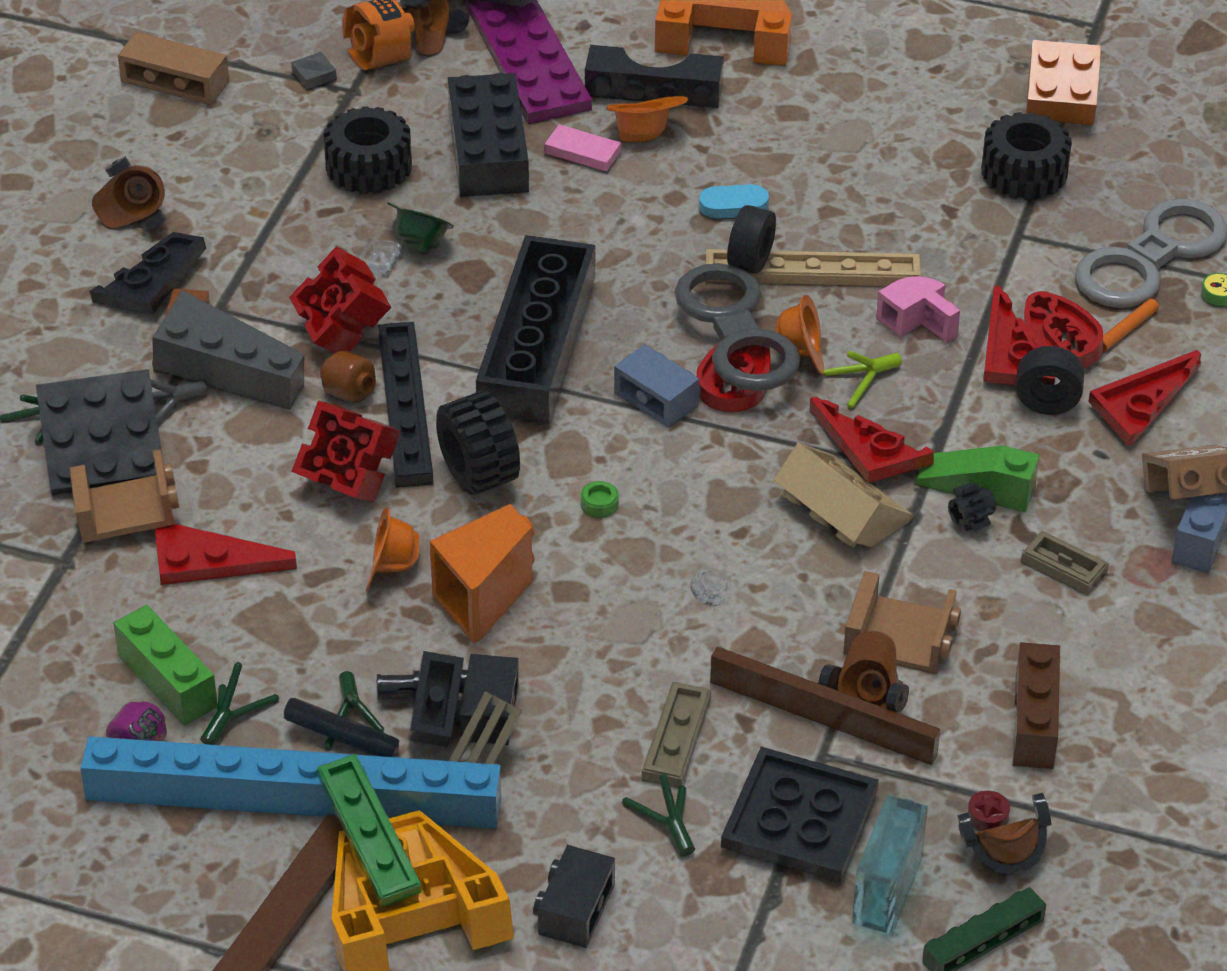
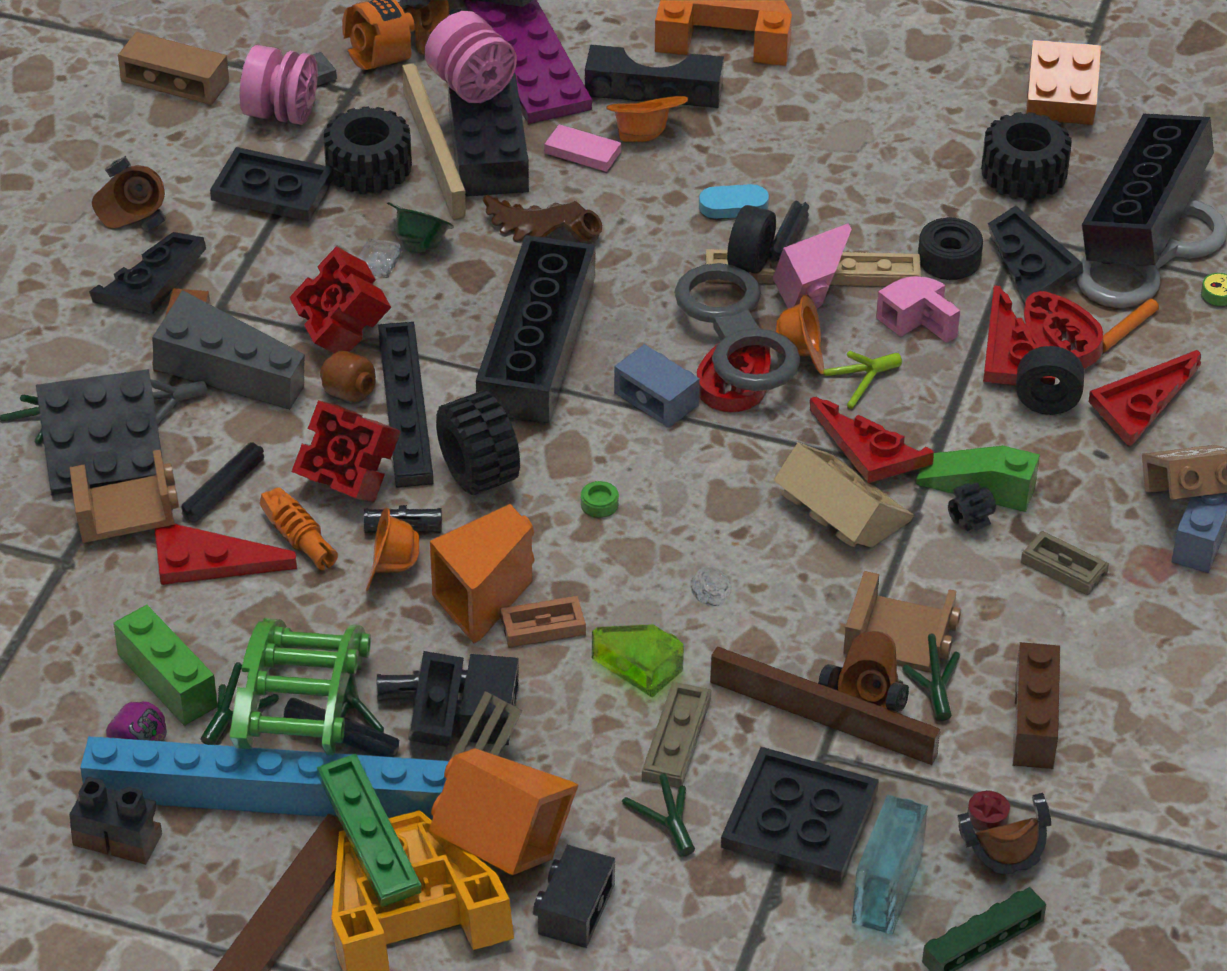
none -> black hips [69,777,163,865]
none -> black axle [181,442,265,522]
none -> black plate [210,147,334,221]
none -> bright green fence [230,618,371,755]
none -> bright pink wheel [239,45,318,125]
none -> orange hinge [260,487,338,570]
none -> black pin [364,505,442,533]
none -> tan tile [402,63,466,219]
none -> bright pink wheel [425,11,517,103]
none -> orange slope [429,748,578,875]
none -> reddish brown plant [483,195,602,244]
none -> nougat tile [500,596,586,648]
none -> clear neon green slope [592,624,684,697]
none -> black axle [769,201,809,263]
none -> bright pink slope [773,223,852,309]
none -> dark green plant [902,633,960,721]
none -> black tyre [918,217,983,280]
none -> black wing [988,206,1083,304]
none -> black brick [1082,113,1214,267]

